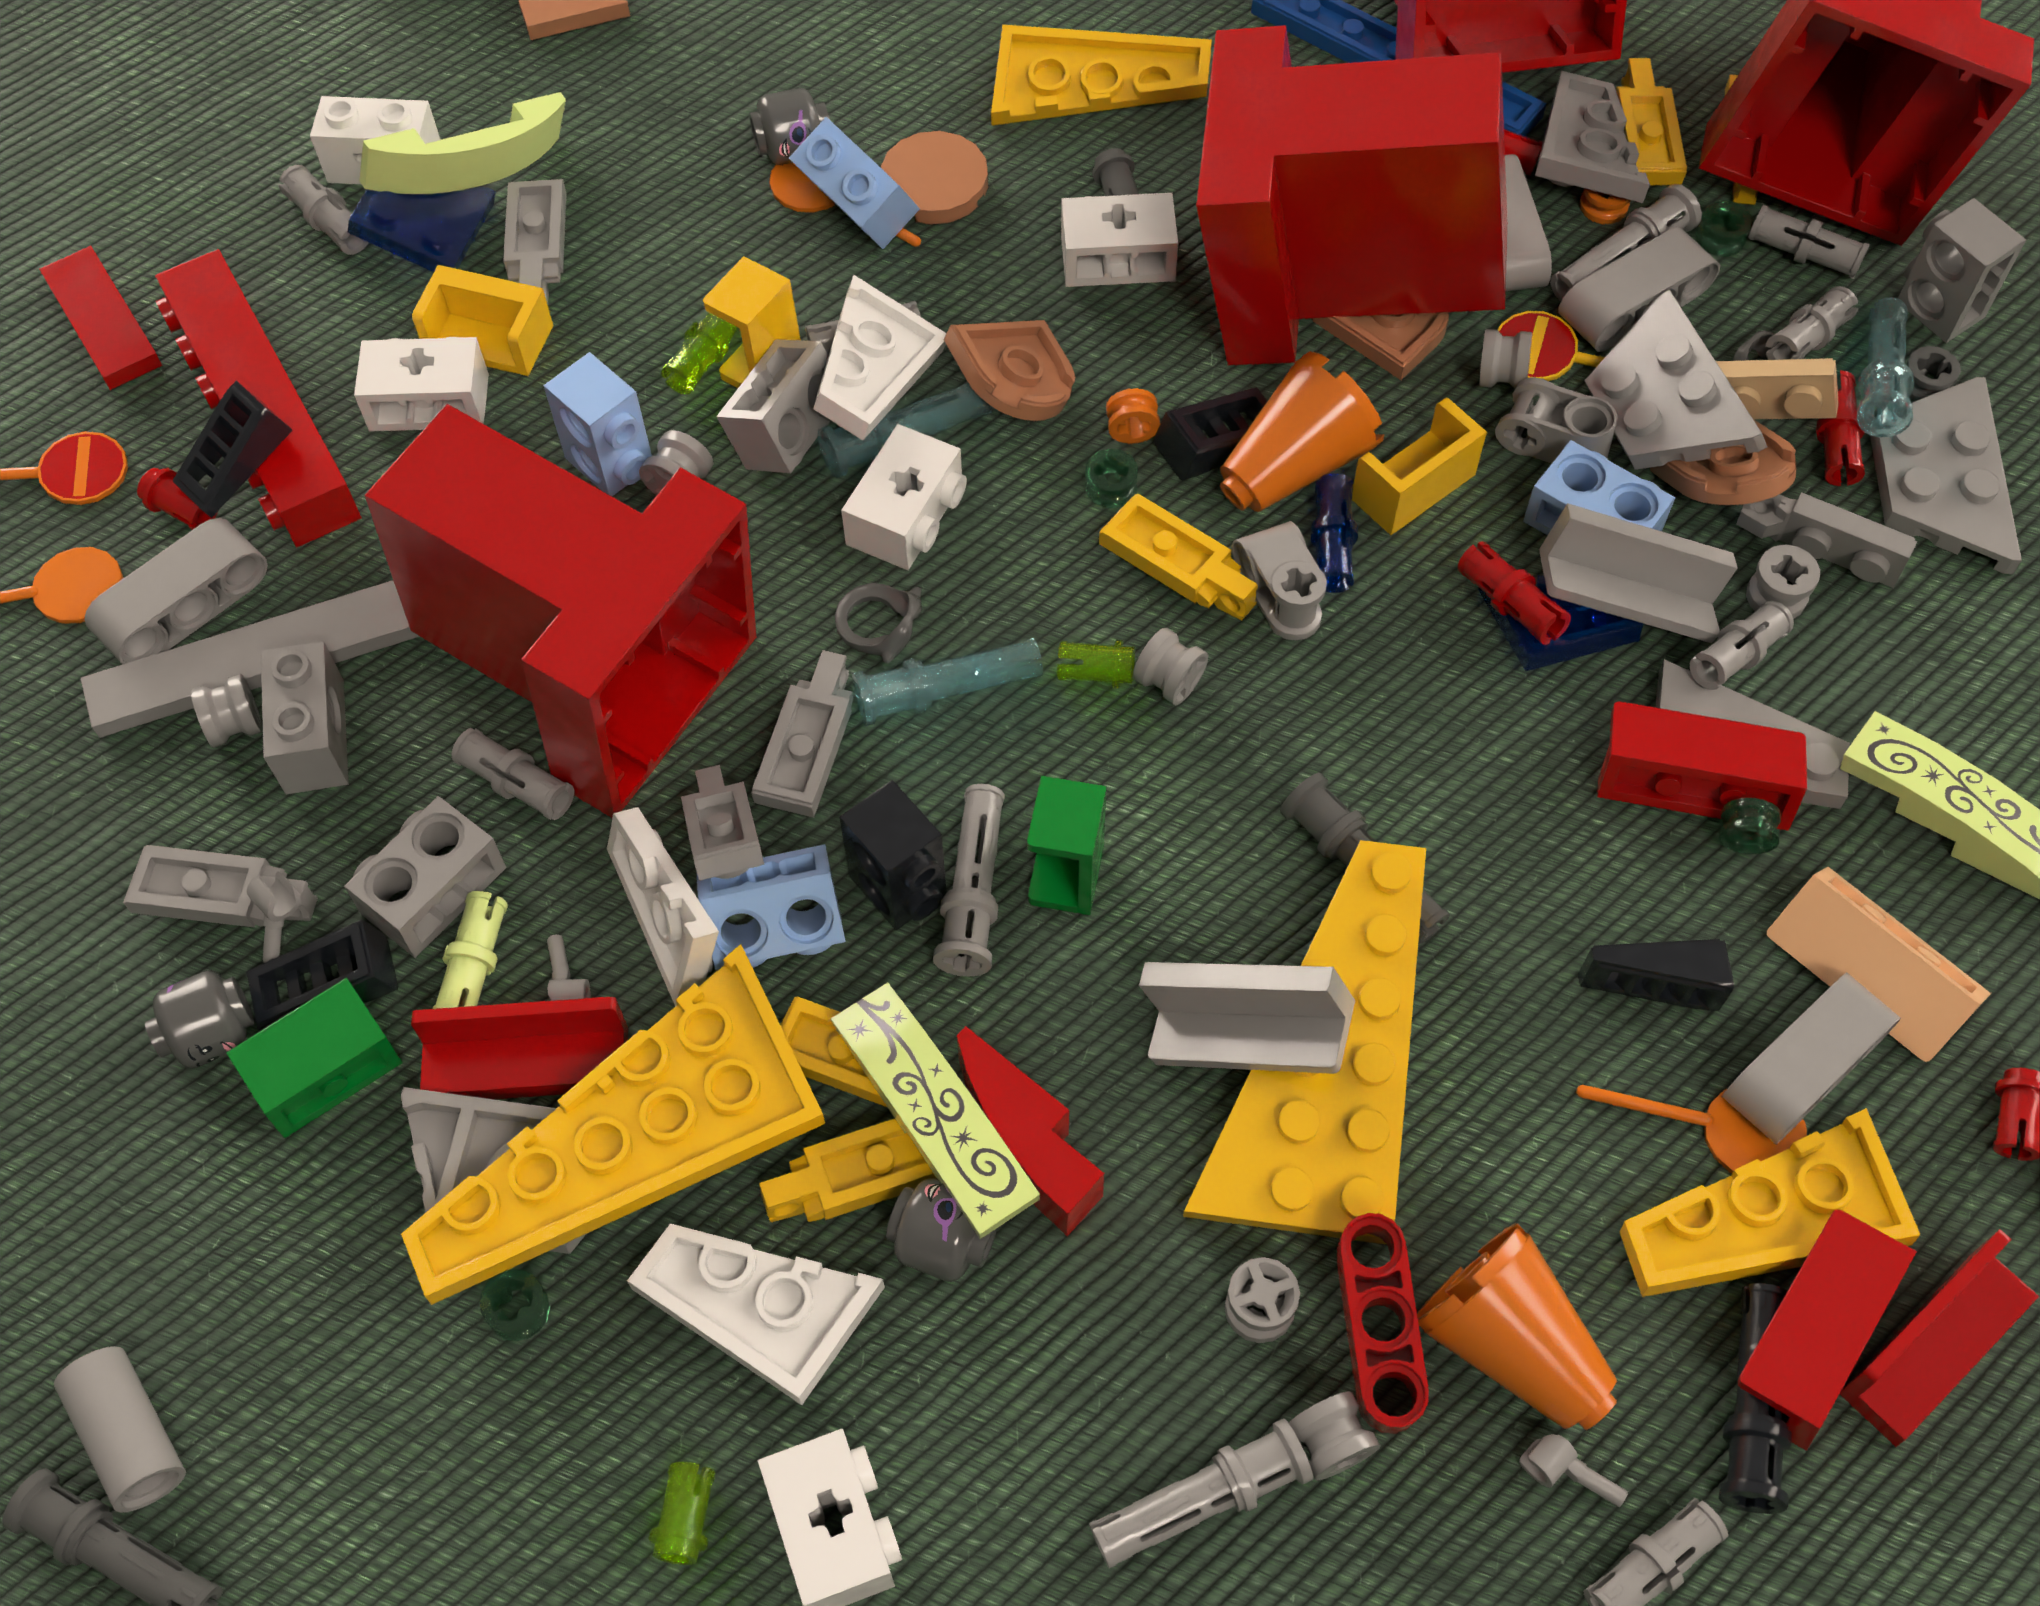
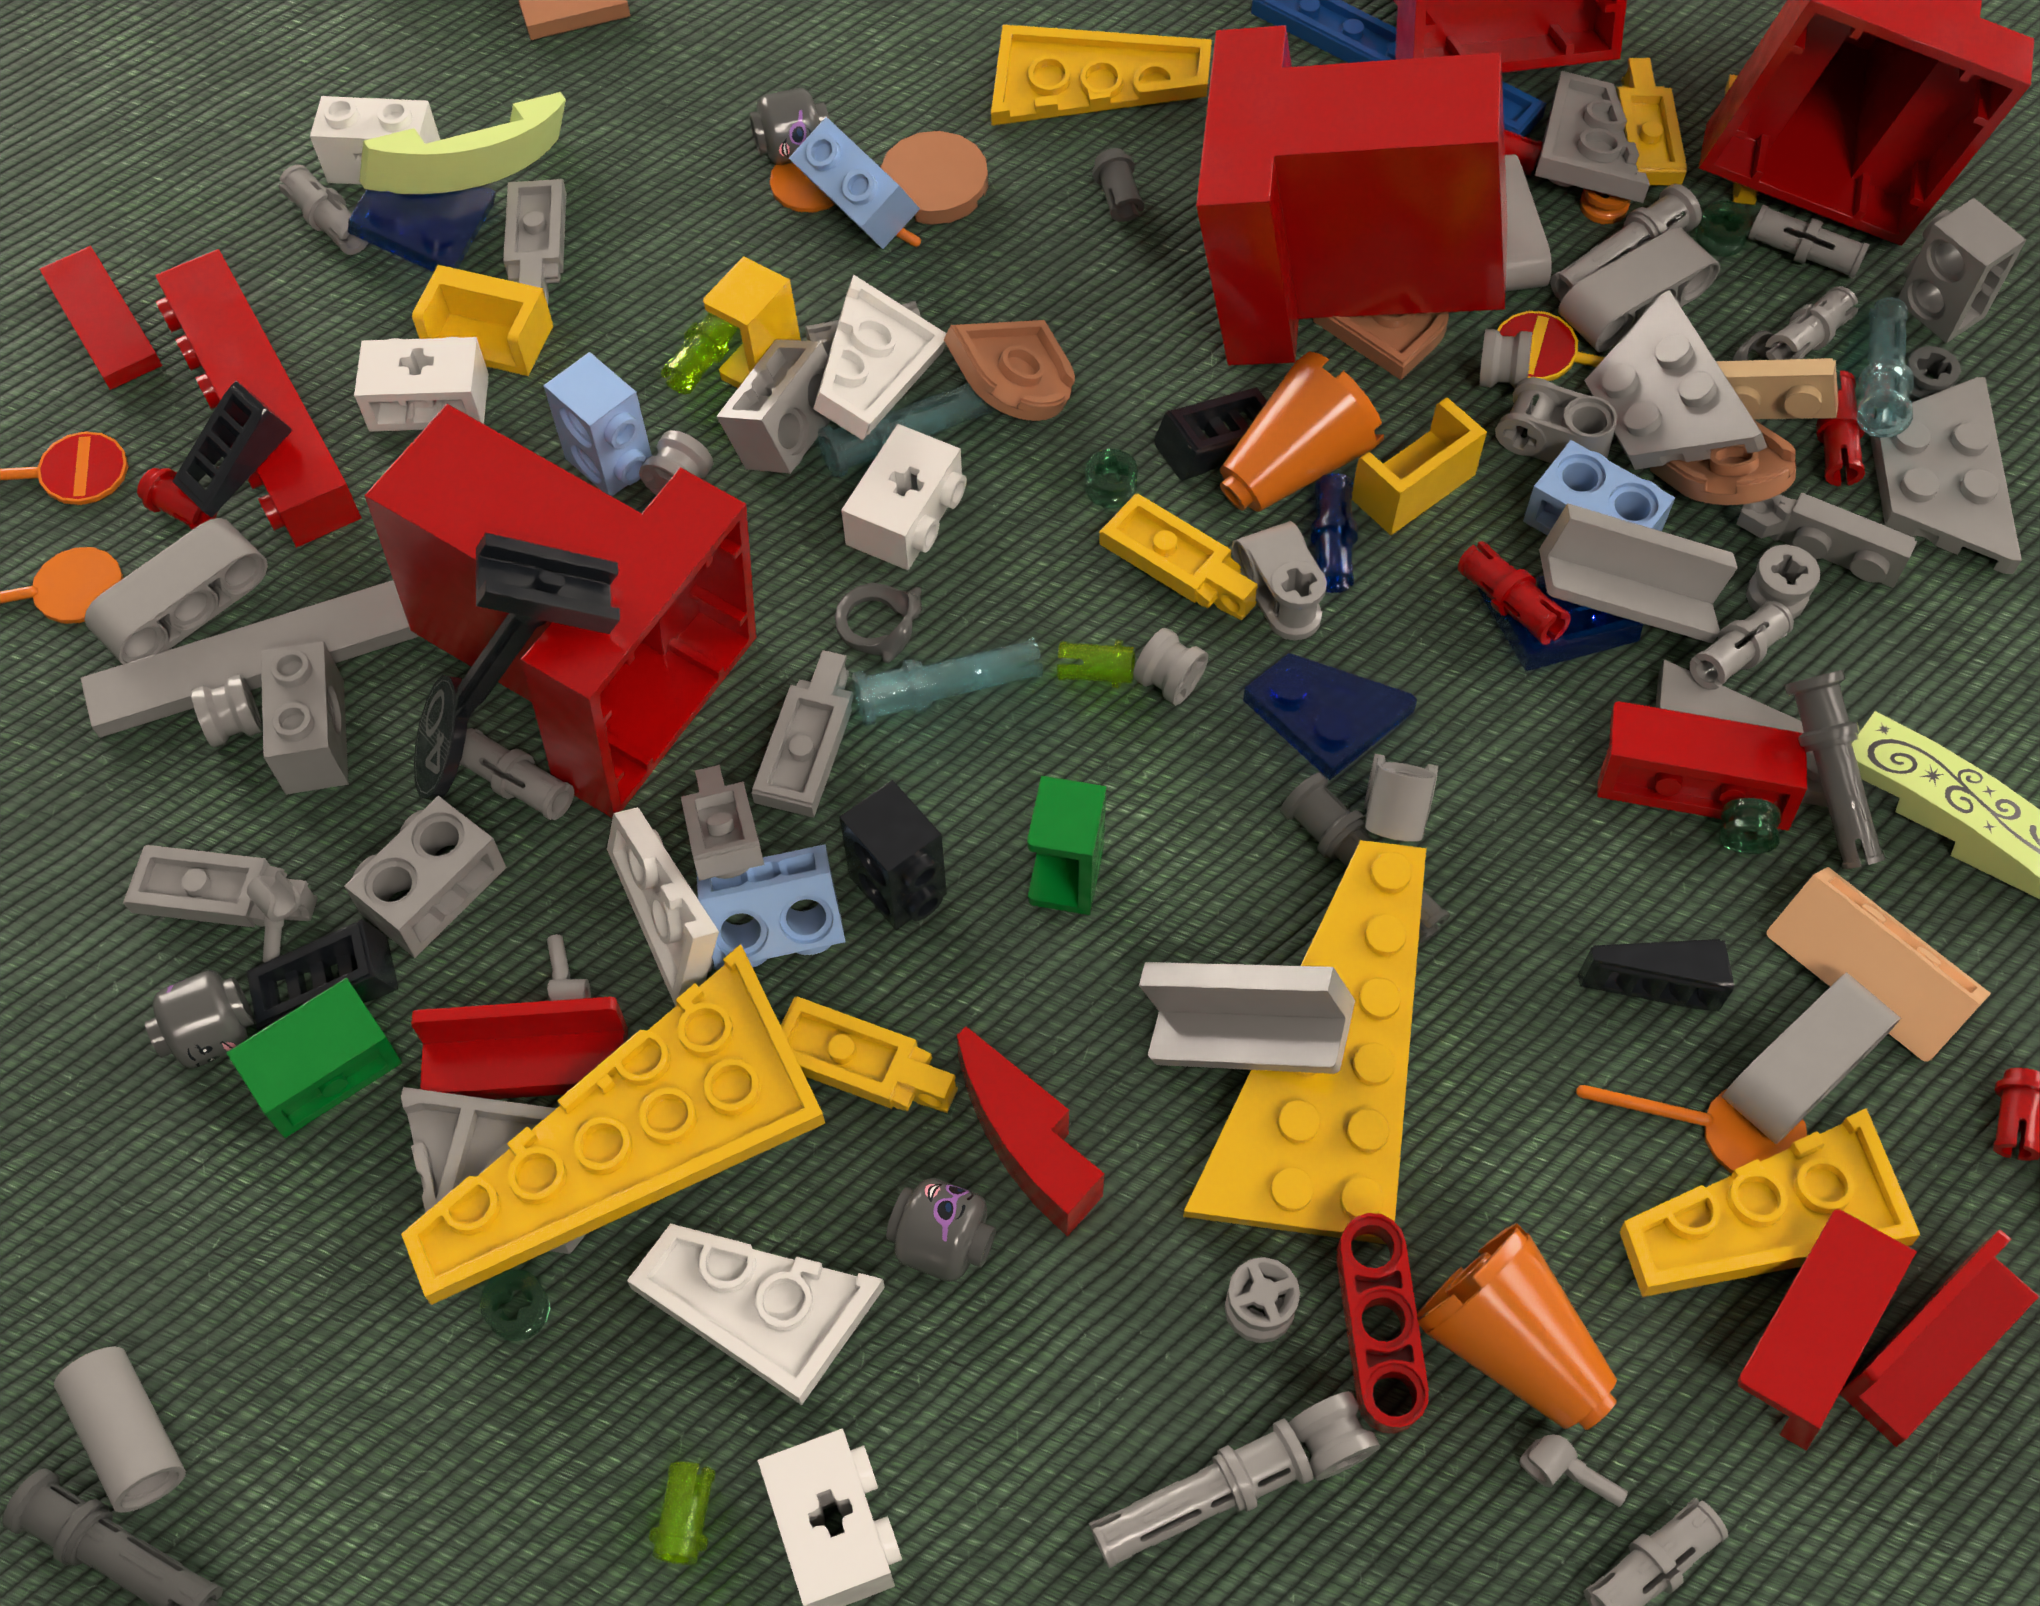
yellowish green pin [432,891,508,1009] -> none
yellow hinge [759,1118,937,1223] -> none
yellowish green slope [831,982,1040,1239] -> none
light grey pin [933,784,1005,977] -> none
white brick [1061,193,1178,287] -> none
orange bush [1106,388,1160,444] -> none
black pin [1719,1283,1792,1514] -> none
none -> black piece [414,533,620,800]
none -> clear blue wing [1243,653,1417,780]
none -> light grey piece [1364,754,1438,841]
none -> dark grey pin [1784,670,1885,869]

